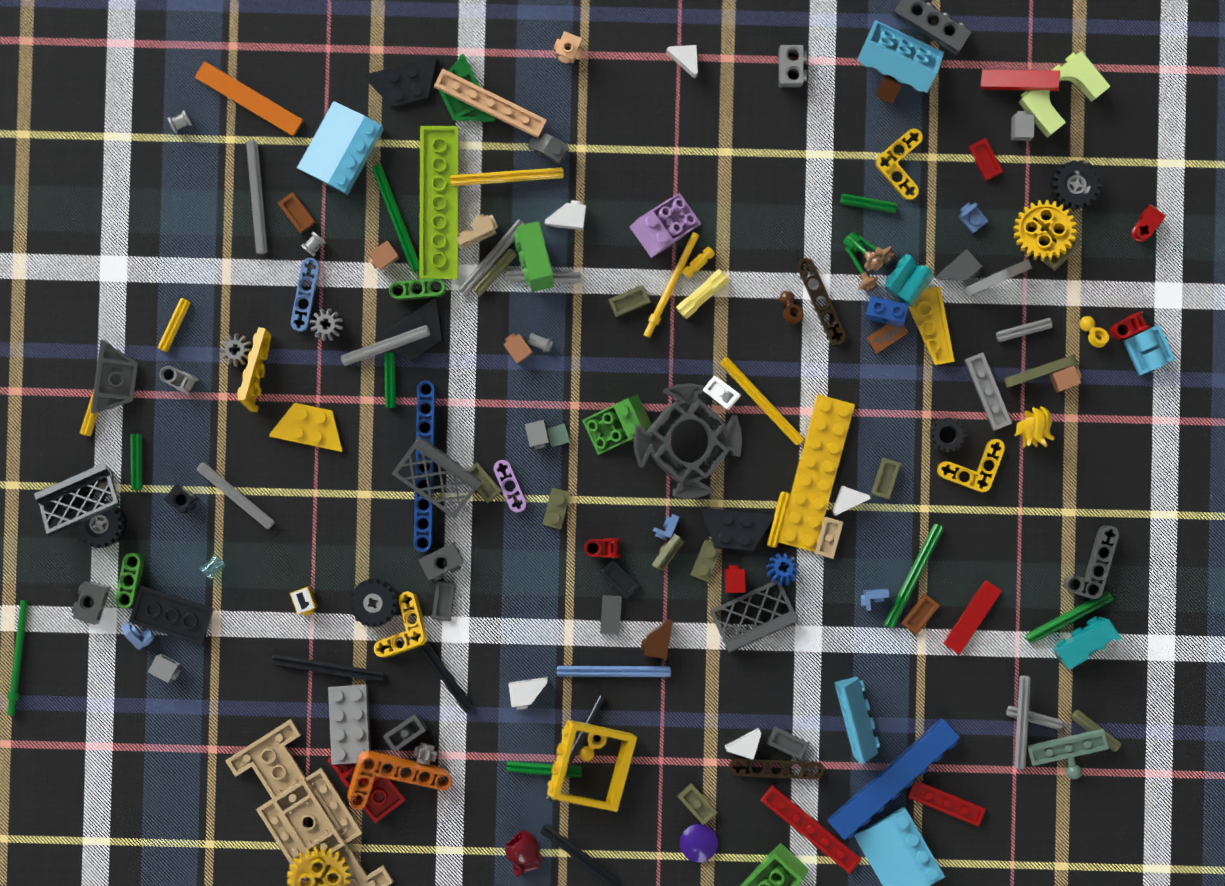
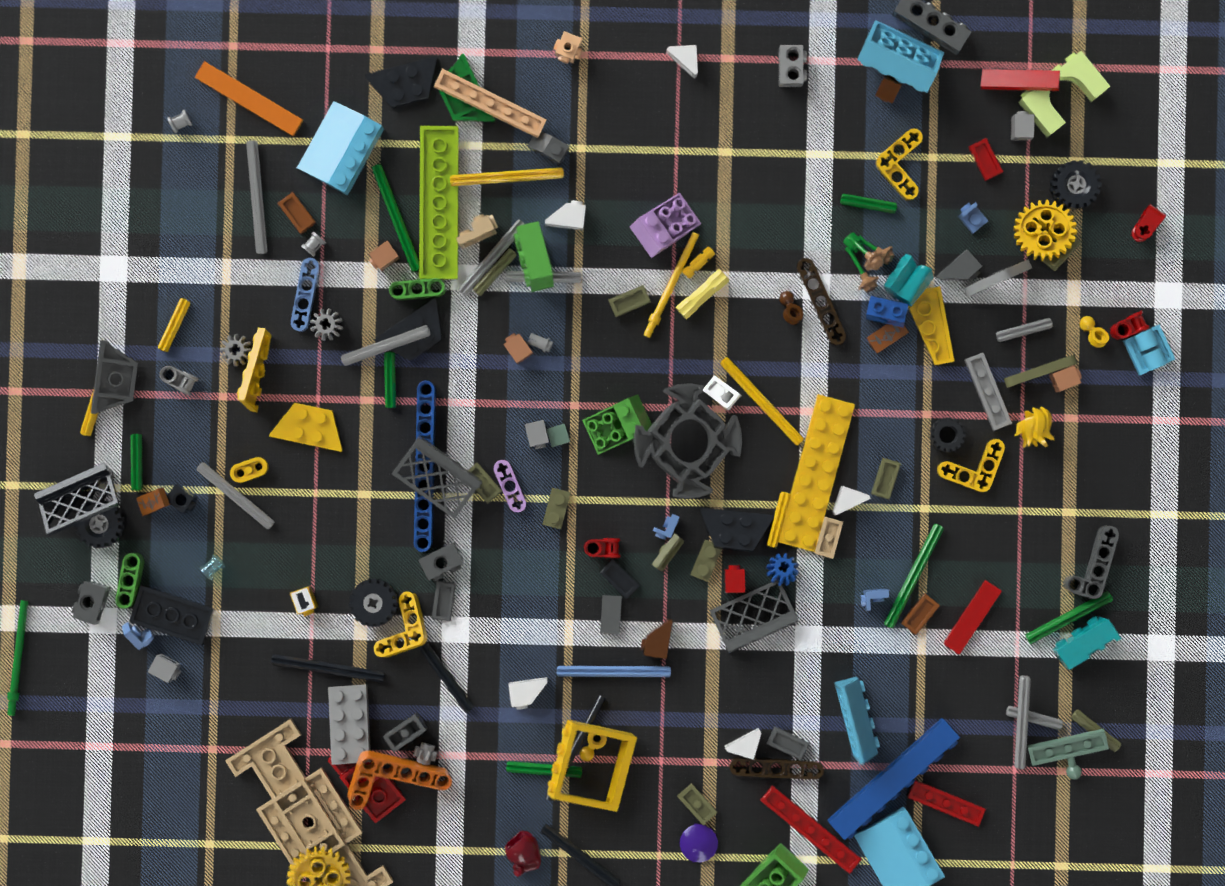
none -> dark orange tile [136,487,170,516]
none -> yellow plate [230,457,269,483]

